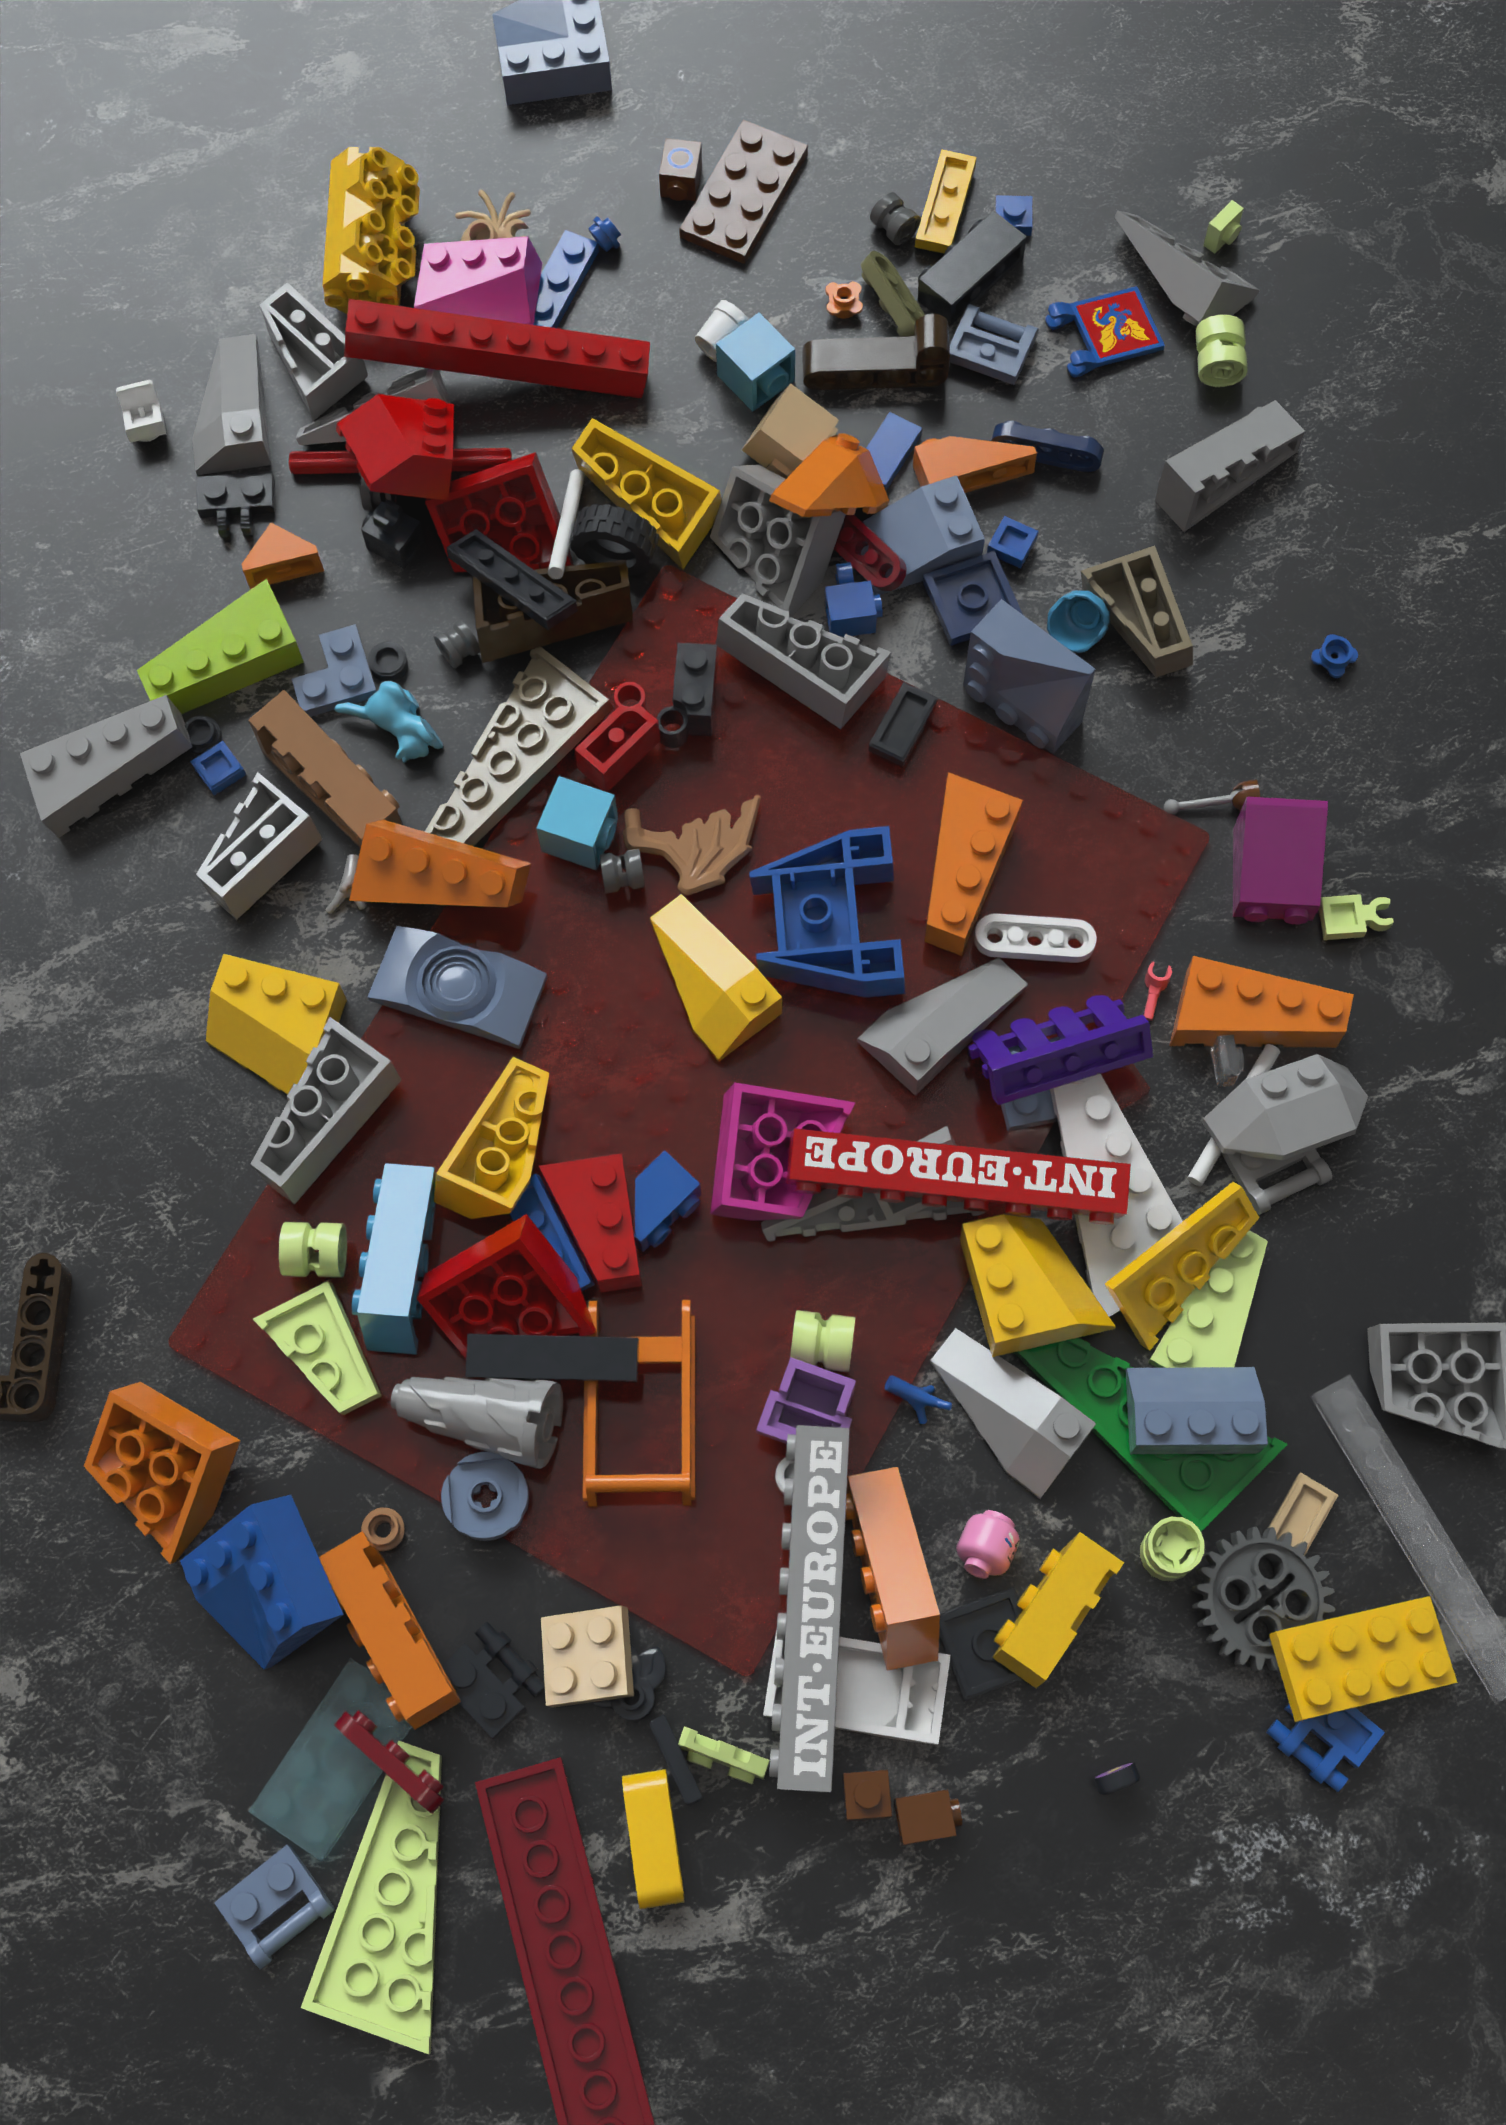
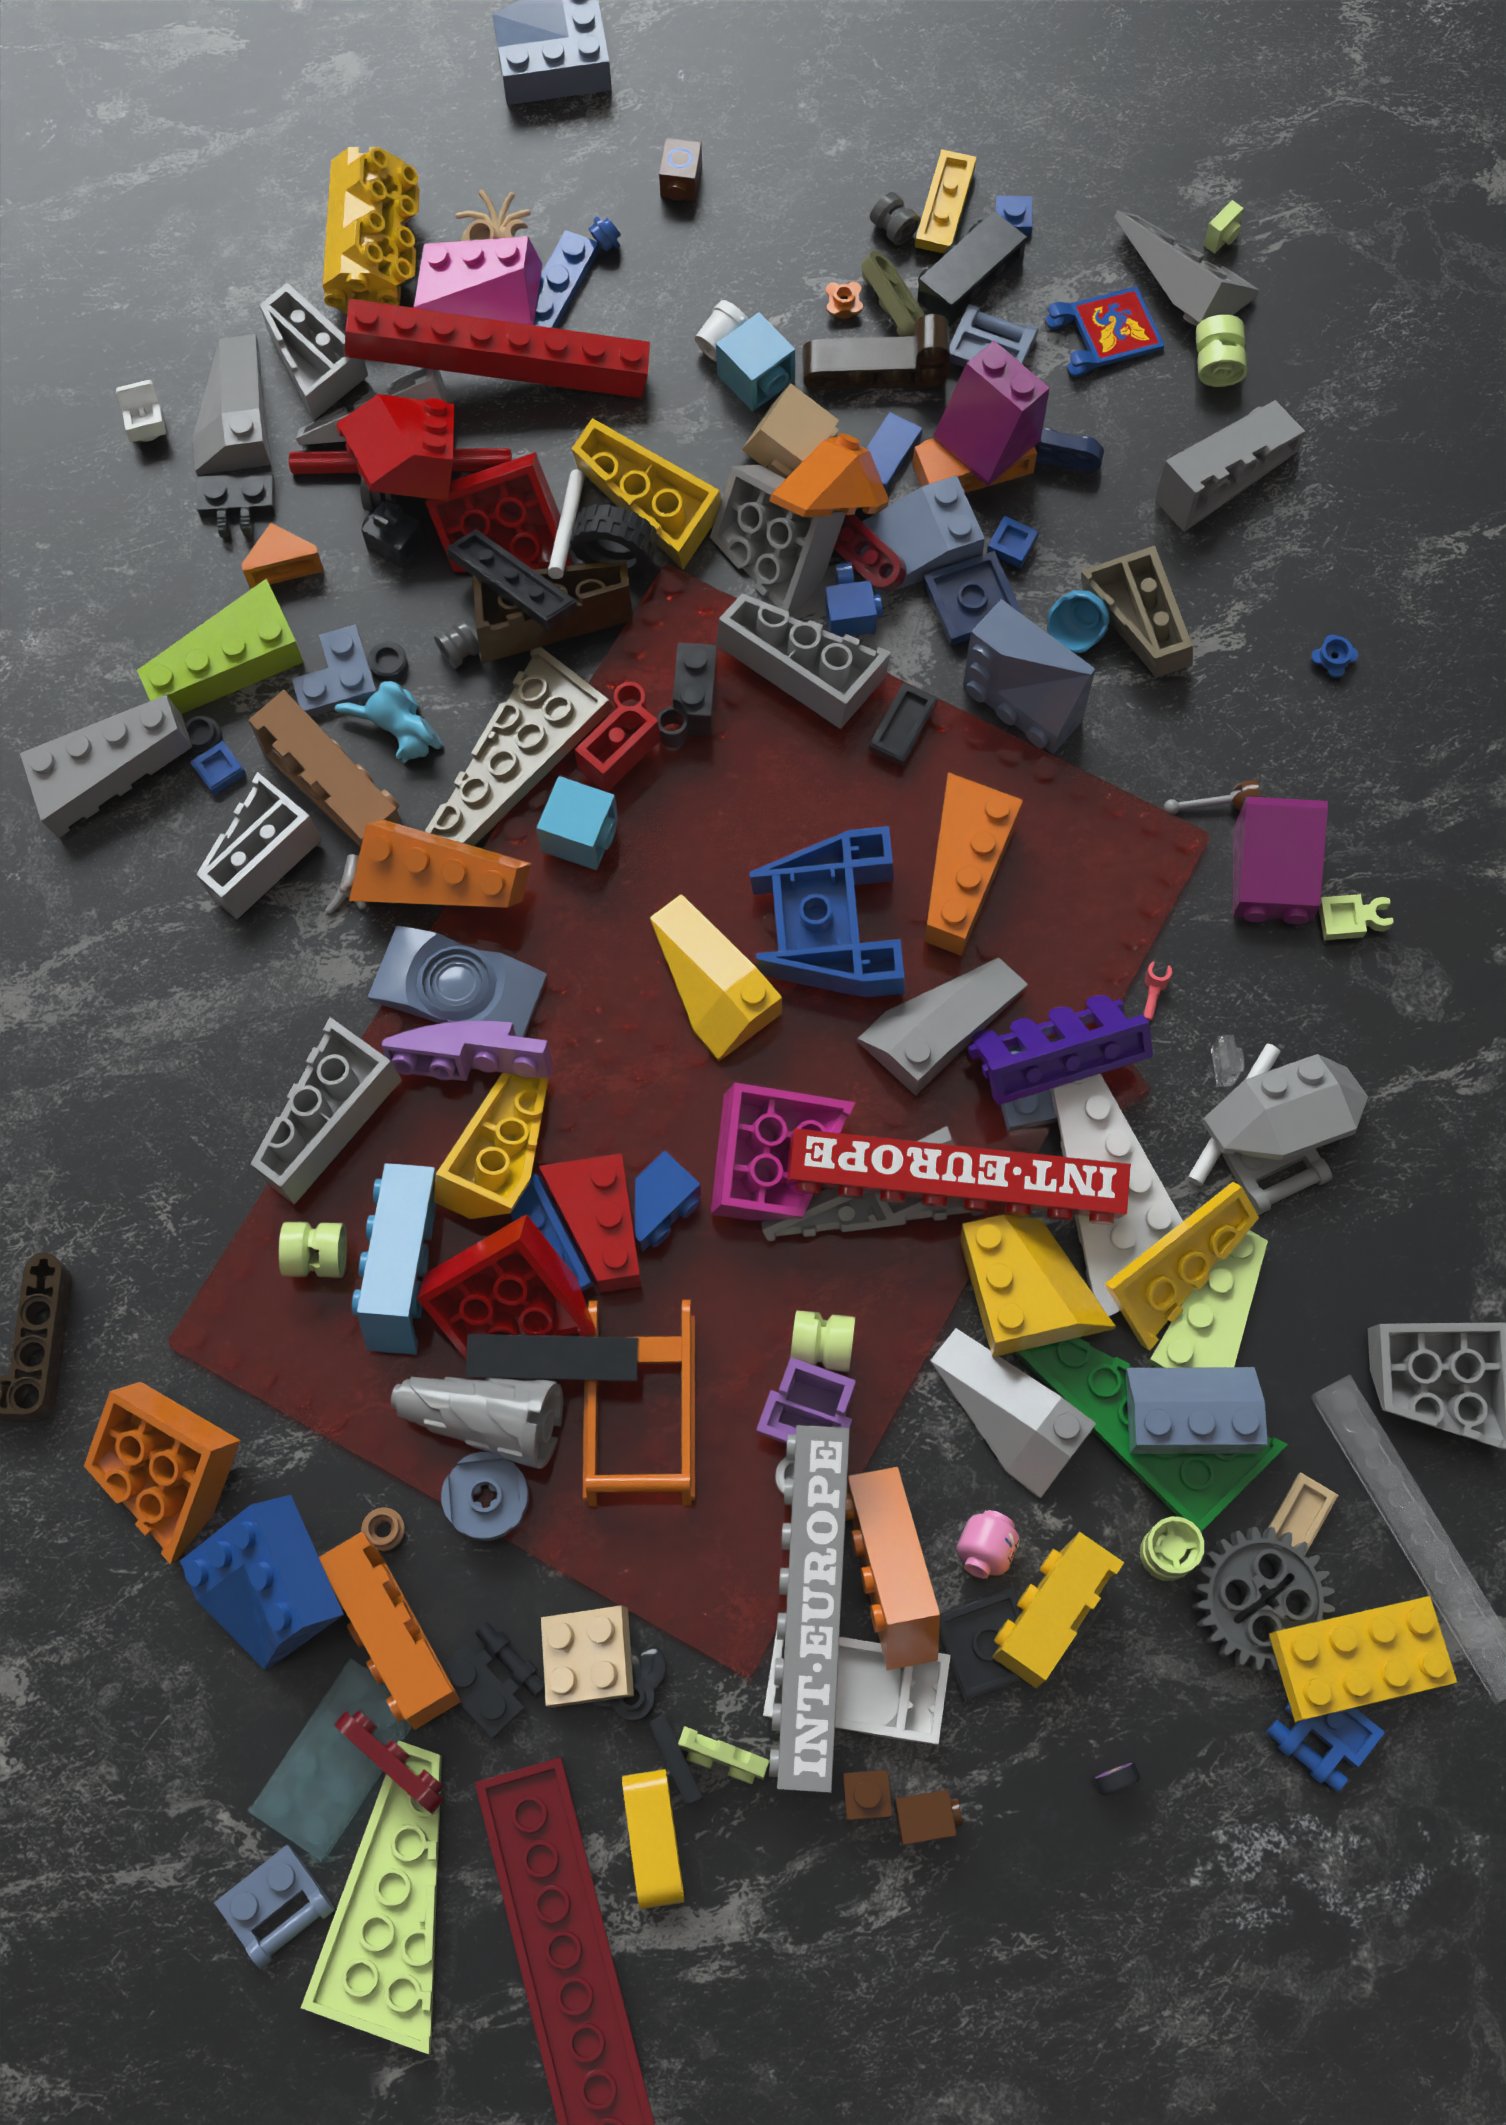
yellow wedge [206,954,347,1094] -> none
yellowish green wing [253,1281,382,1415] -> none
dark grey wheel [600,849,645,893] -> none
medium nougat animal [623,795,761,896] -> none
plate [679,119,808,264] -> none
blue bar [884,1375,952,1424] -> none
white plate [974,914,1097,963] -> none
orange wedge [1169,956,1354,1048] -> none
none -> medium lavender slope [381,1021,553,1081]
none -> magenta slope [934,340,1050,486]

